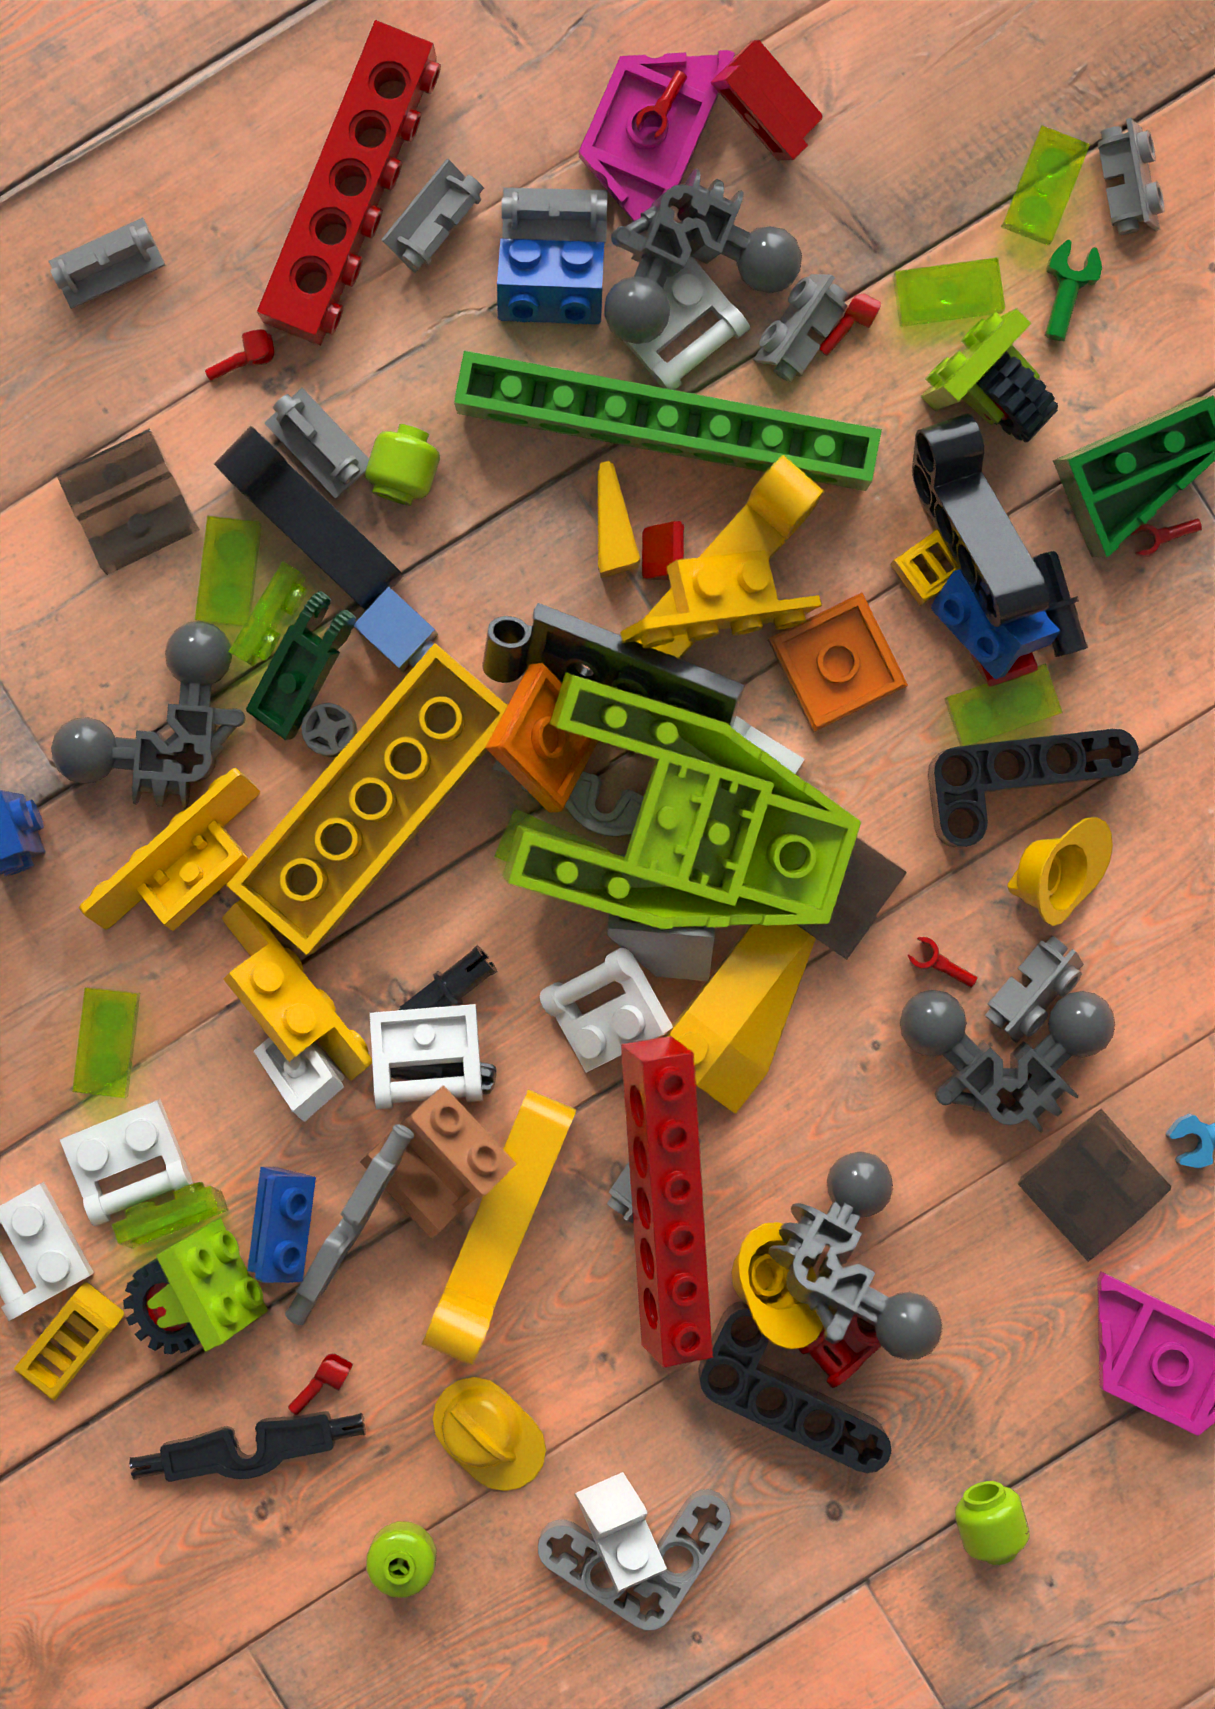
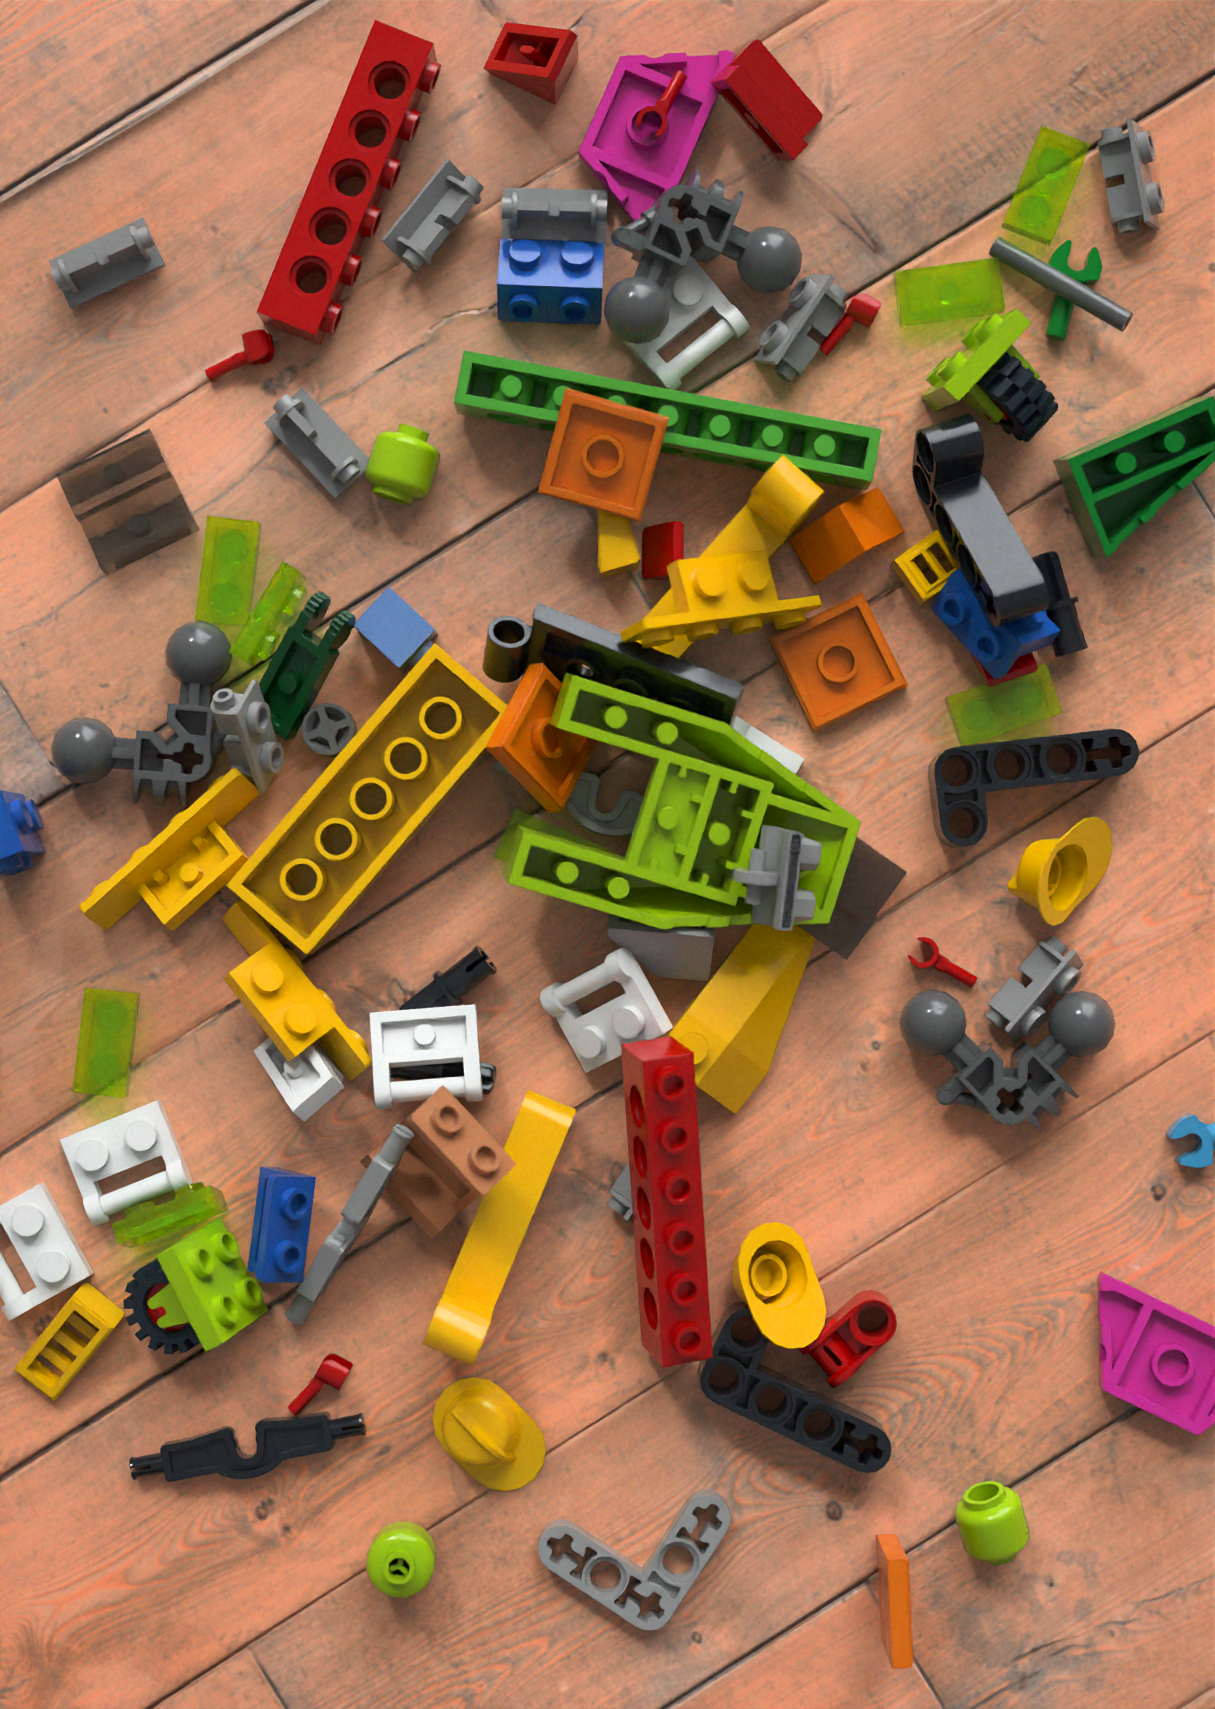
black beam [214,426,404,611] -> none
white slope [575,1472,667,1593] -> none
dark grey piece [768,1151,943,1360] -> none
clear smoke slope [1018,1109,1172,1262] -> none
red hand [1130,518,1202,557] -> none
none -> light grey hinge [210,680,284,794]
none -> red slope [483,22,578,105]
none -> orange tile [538,388,669,522]
none -> light grey hips [732,826,822,931]
none -> orange slope [788,487,905,585]
none -> orange tile [876,1534,914,1669]
none -> dark grey piece [989,237,1133,332]

